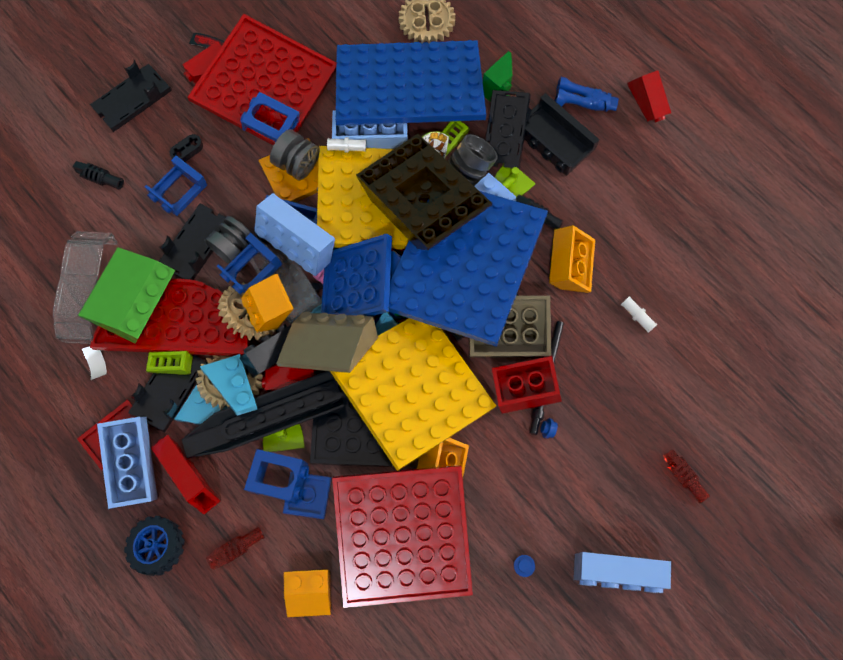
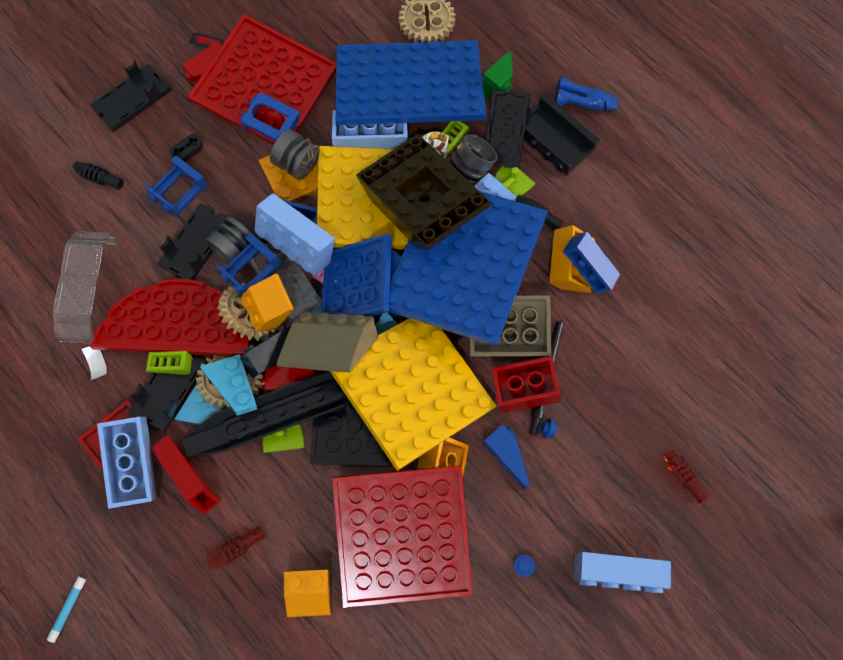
bright green slope [78,247,175,344] -> none
black wheel [124,516,185,576] -> none
blue panel [244,449,309,504] -> none
blue tile [283,472,332,520] -> none
white pin [327,137,366,153] -> none
white pin [621,296,657,333] -> none
red slope [627,70,671,123] -> none
none -> medium azure bar [47,576,86,643]
none -> blue slope [483,424,530,490]
none -> blue brick [563,232,620,294]

